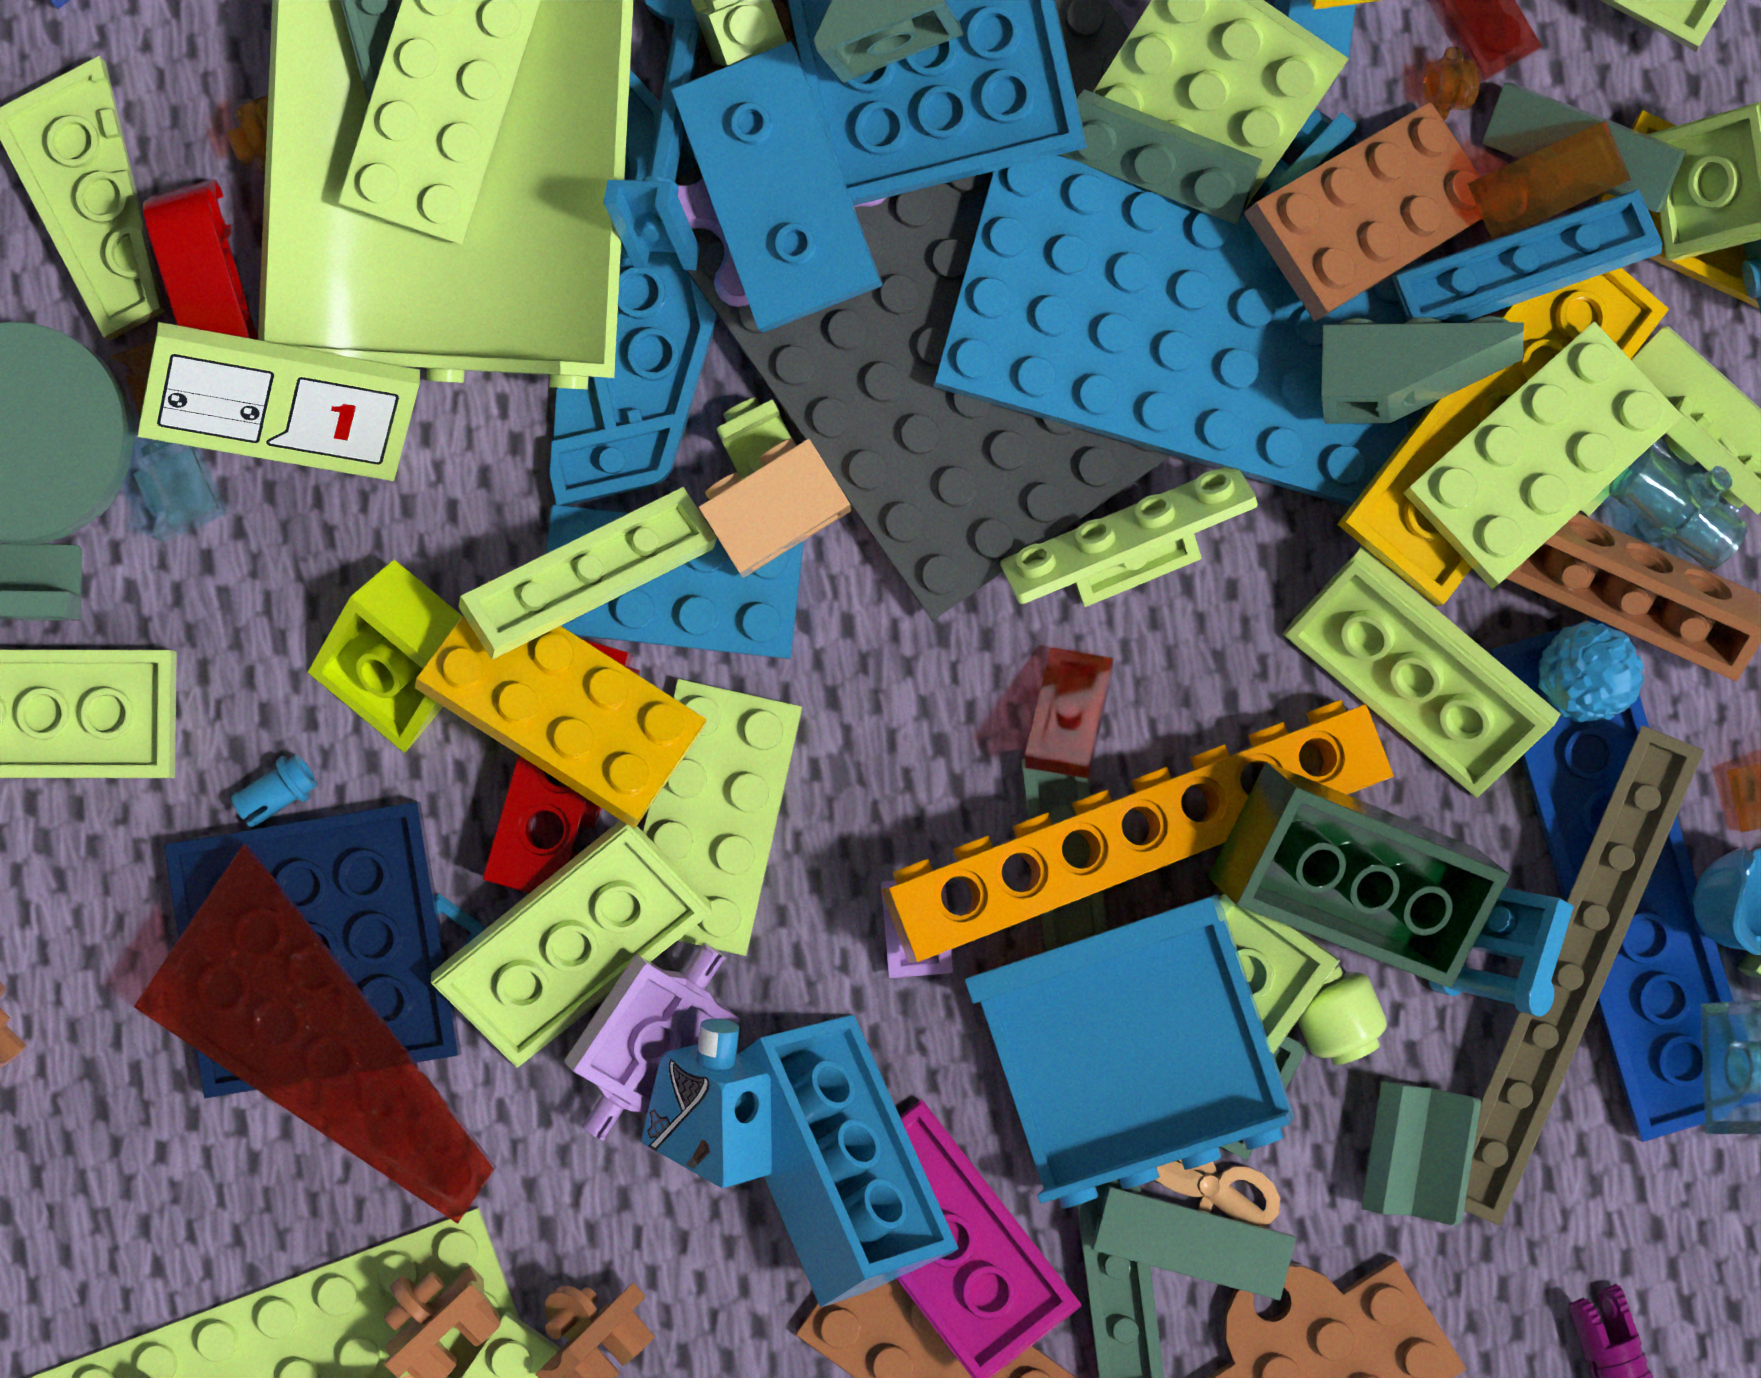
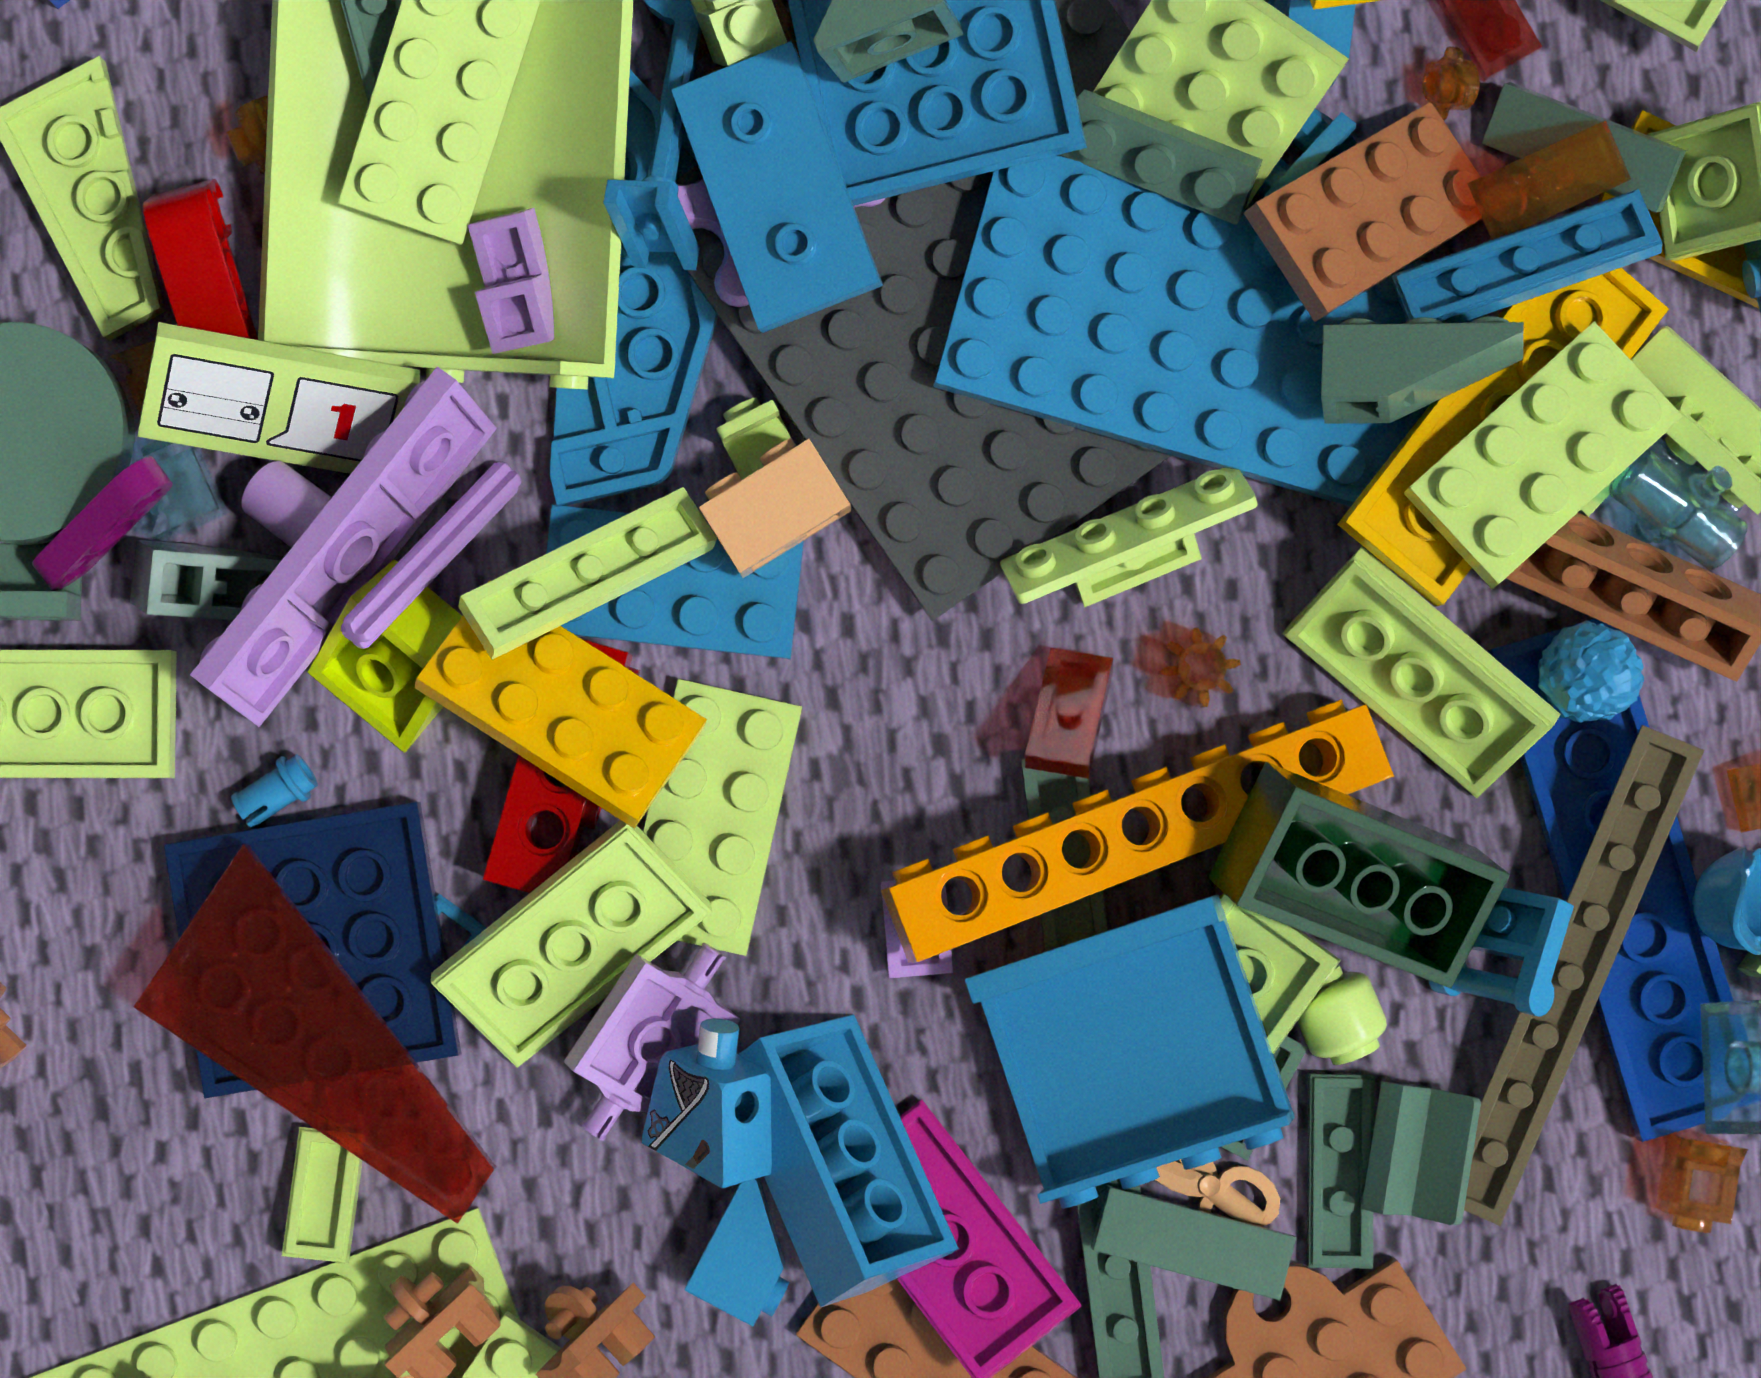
none -> magenta beam [32,456,173,591]
none -> sand green slope [130,540,285,621]
none -> lavender plate [190,367,497,727]
none -> yellowish green tile [282,1127,365,1263]
none -> lavender axle [341,462,522,649]
none -> lavender slope [468,208,554,354]
none -> dark azure slope [684,1178,790,1327]
none -> clear orange gear [1158,628,1241,708]
none -> sand green tile [1307,1073,1375,1269]
none -> clear orange window [1656,1133,1748,1233]

